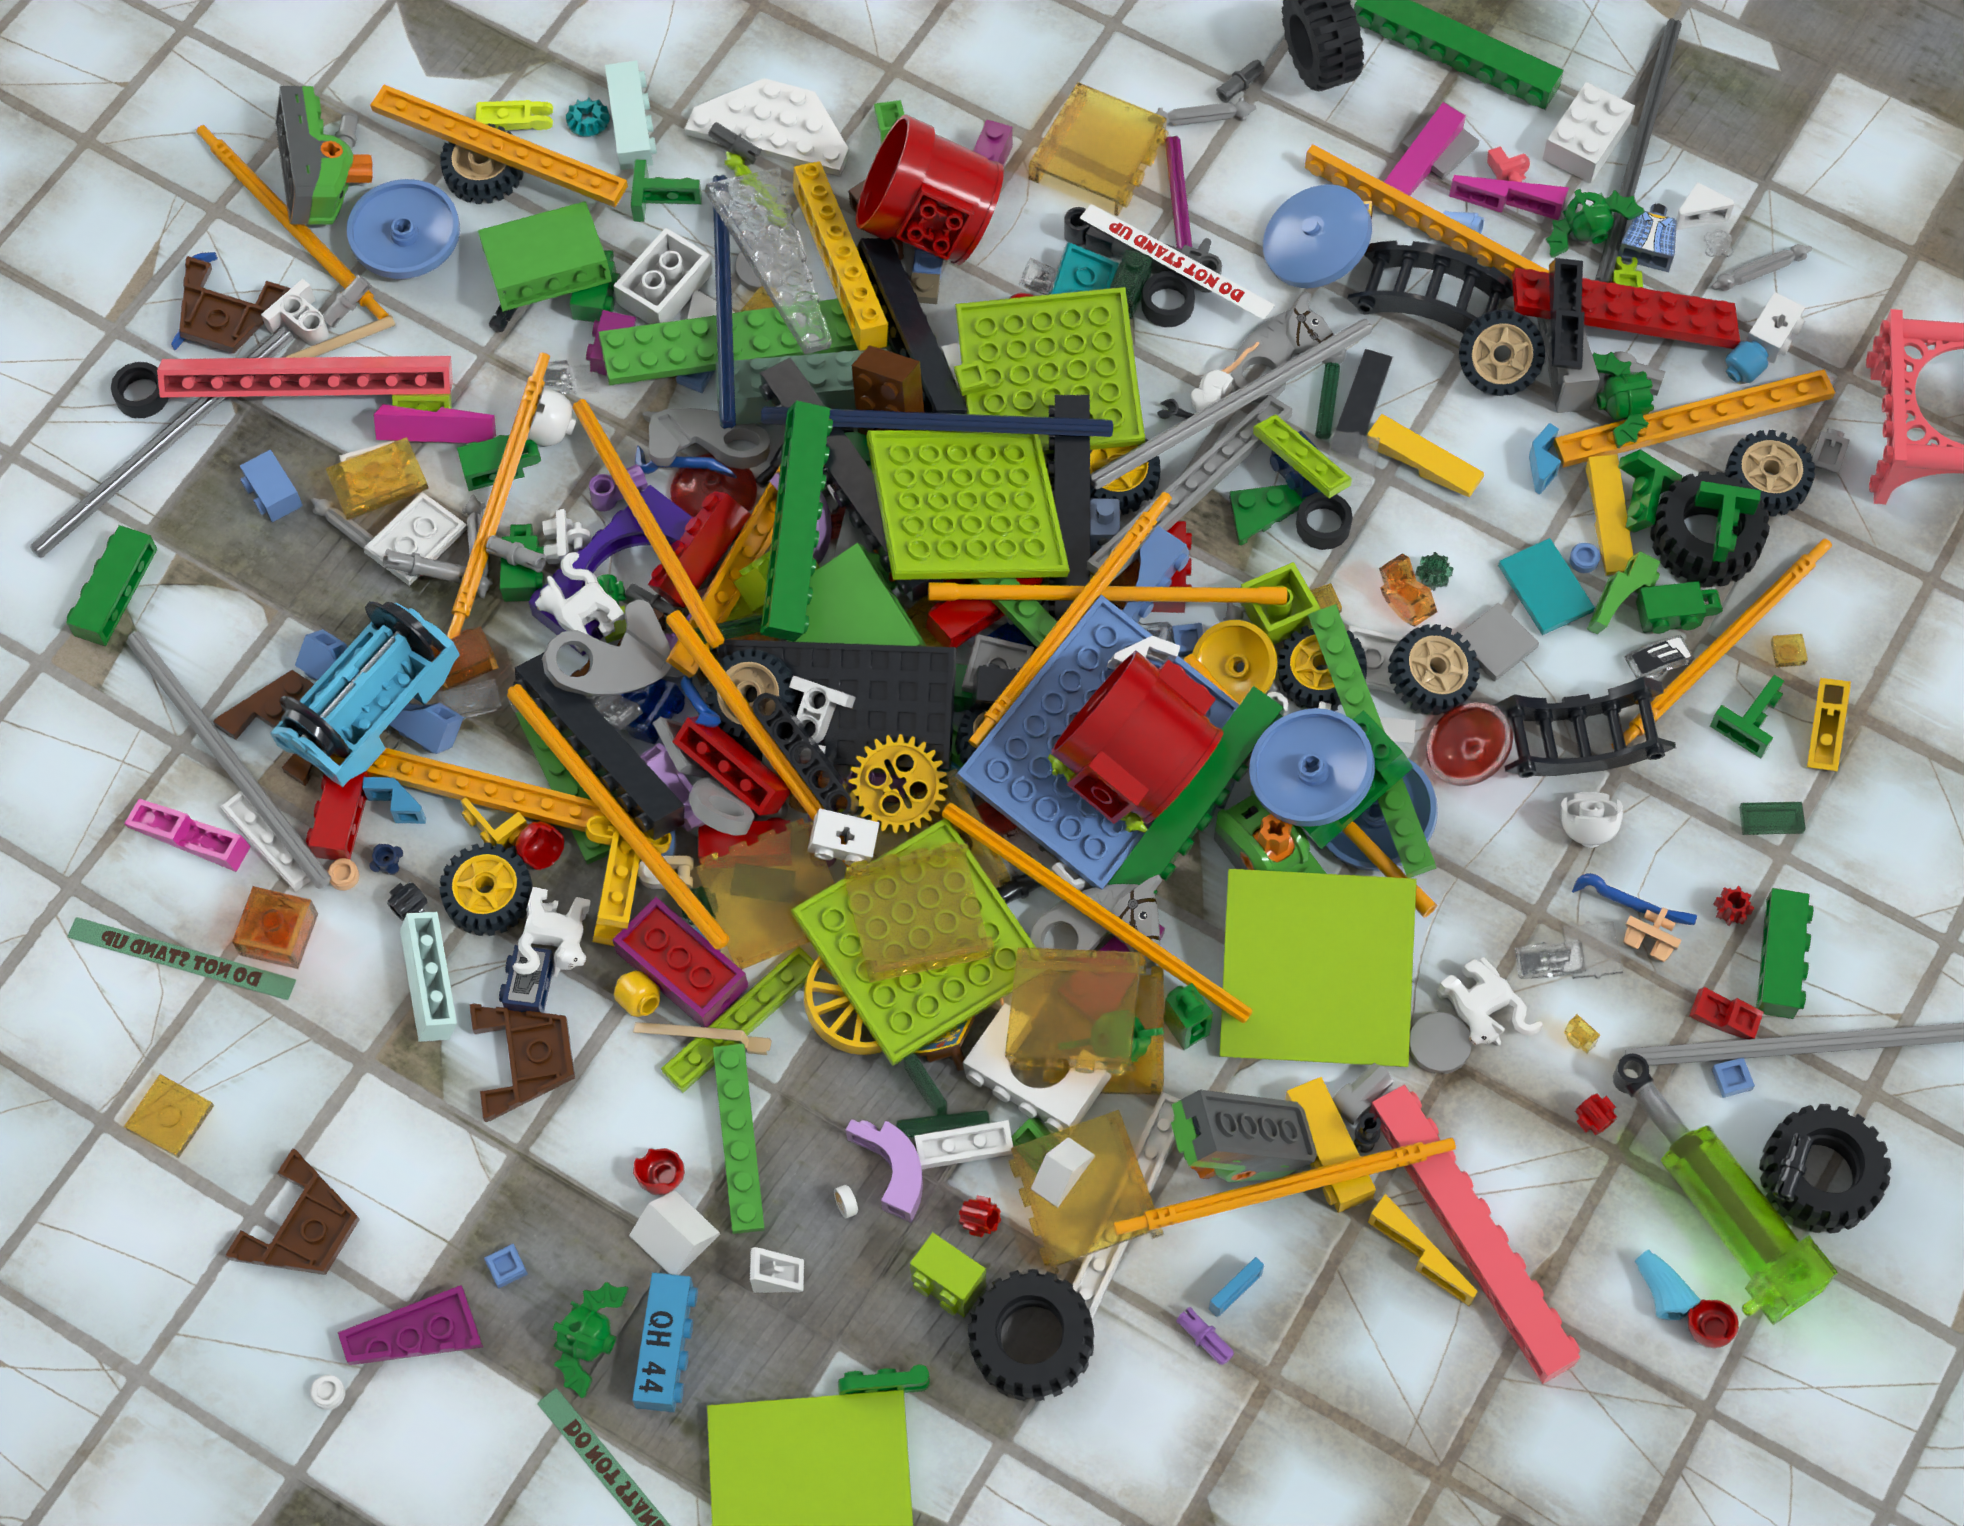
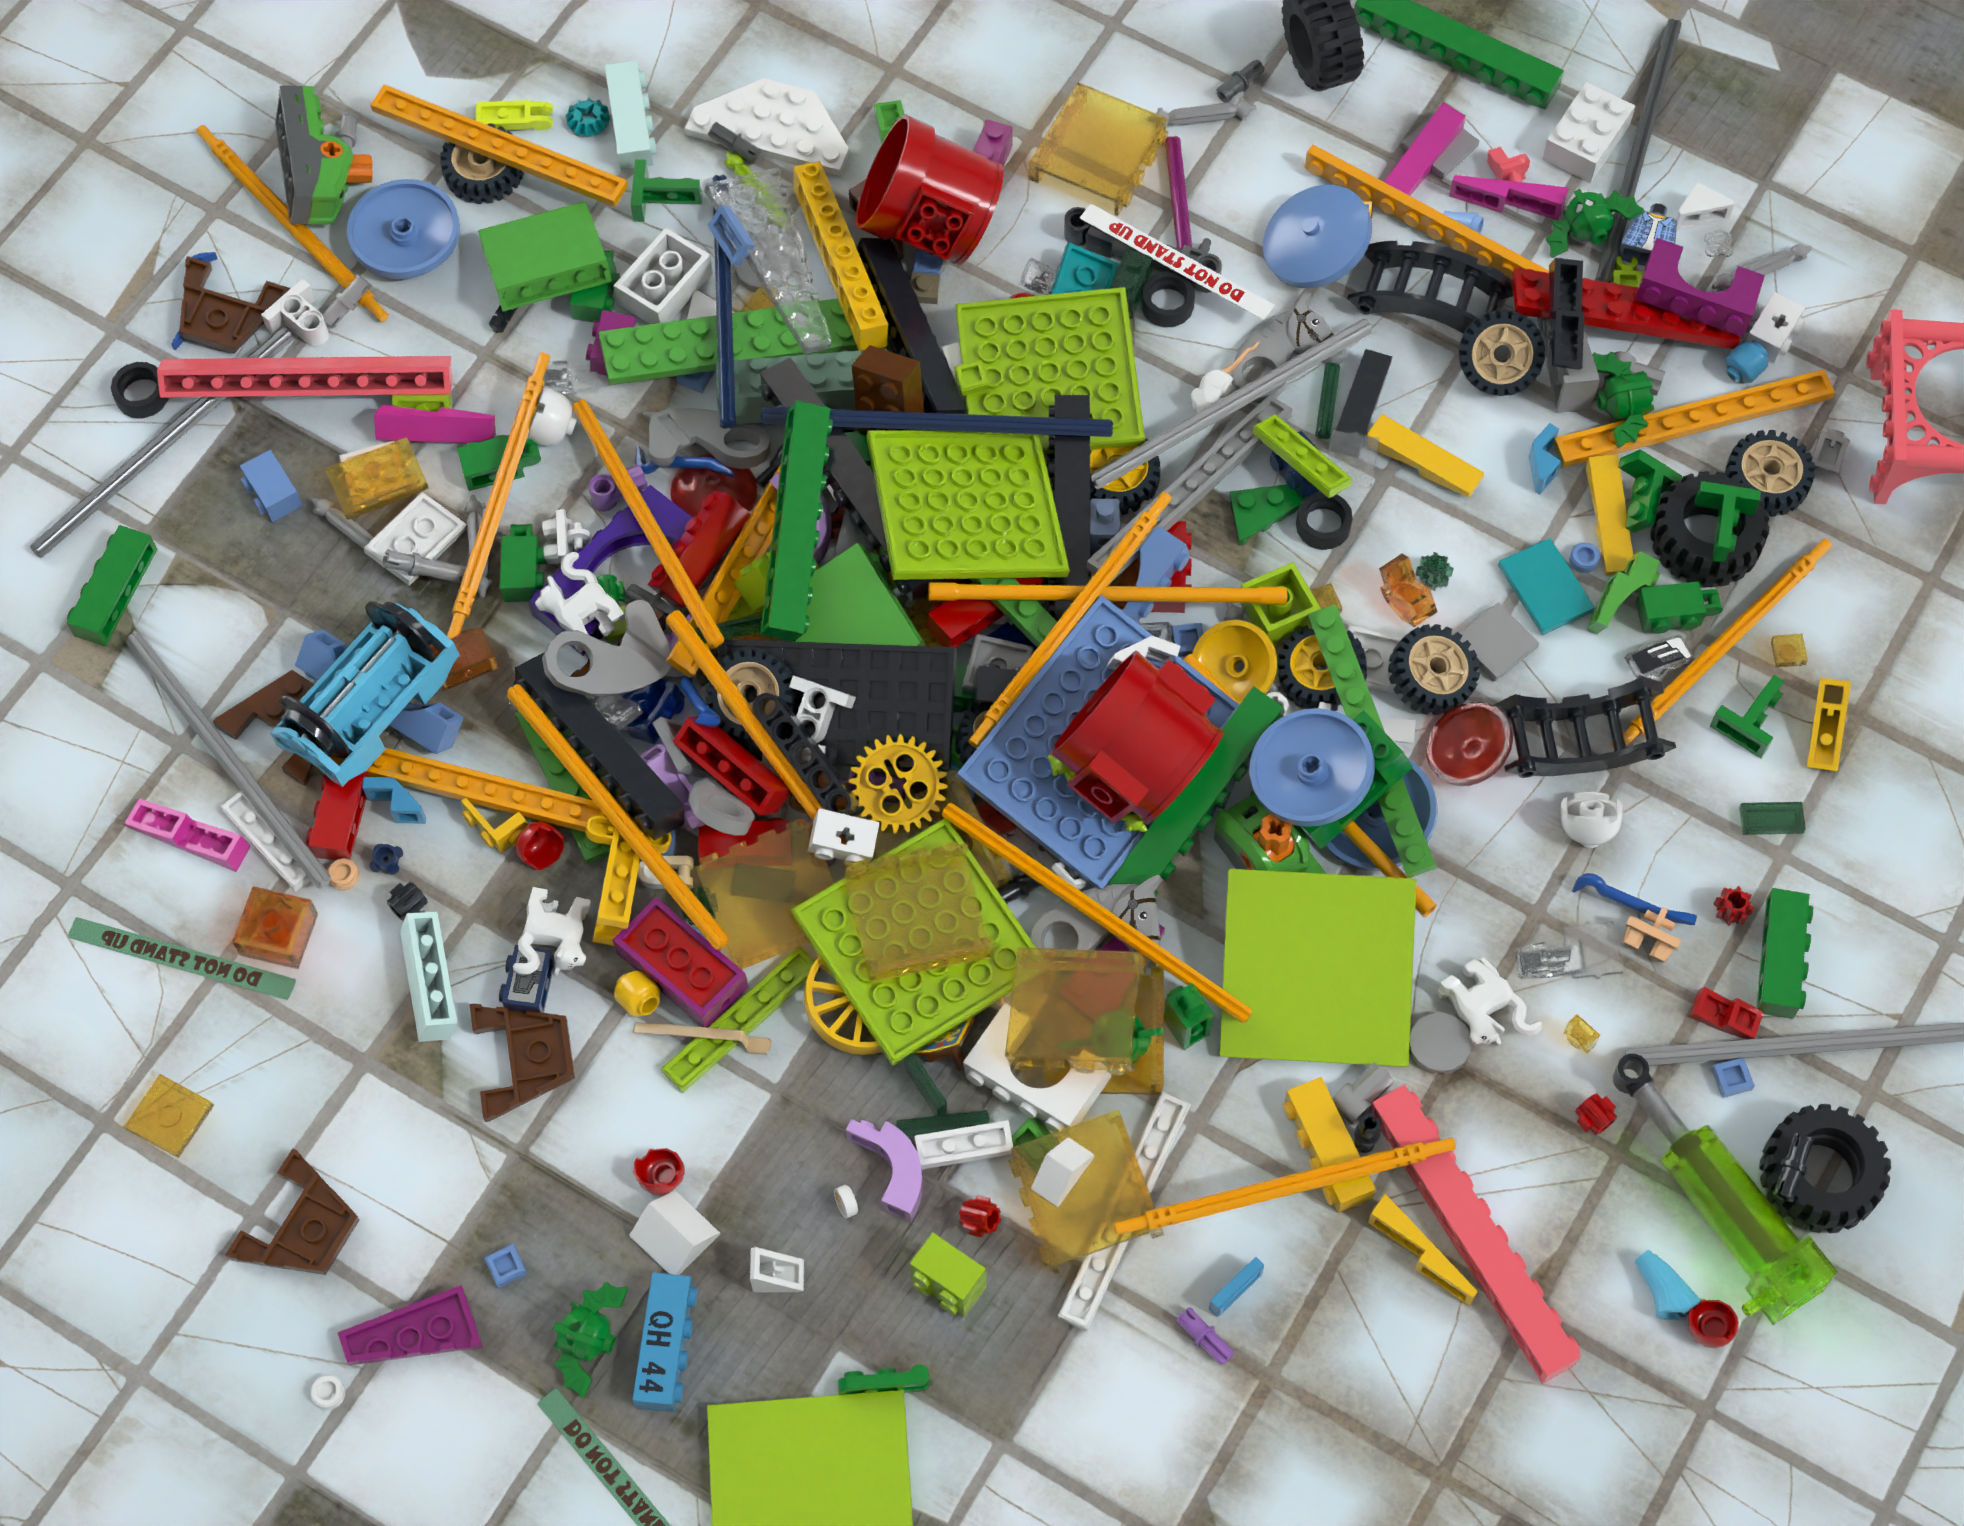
tan bar [286,315,395,358] -> none
clear plate [437,678,503,719] -> none
wheel [439,843,533,936] -> none
light grey pin [486,535,546,572] -> none
bright green plate [713,1044,765,1234] -> none
black tyre [968,1269,1095,1401] -> none
black hand [1157,399,1195,419] -> none
dark grey piece [1171,1090,1317,1182] -> none
none -> medium blue tile [707,205,755,266]
none -> magenta arch [1635,238,1765,337]

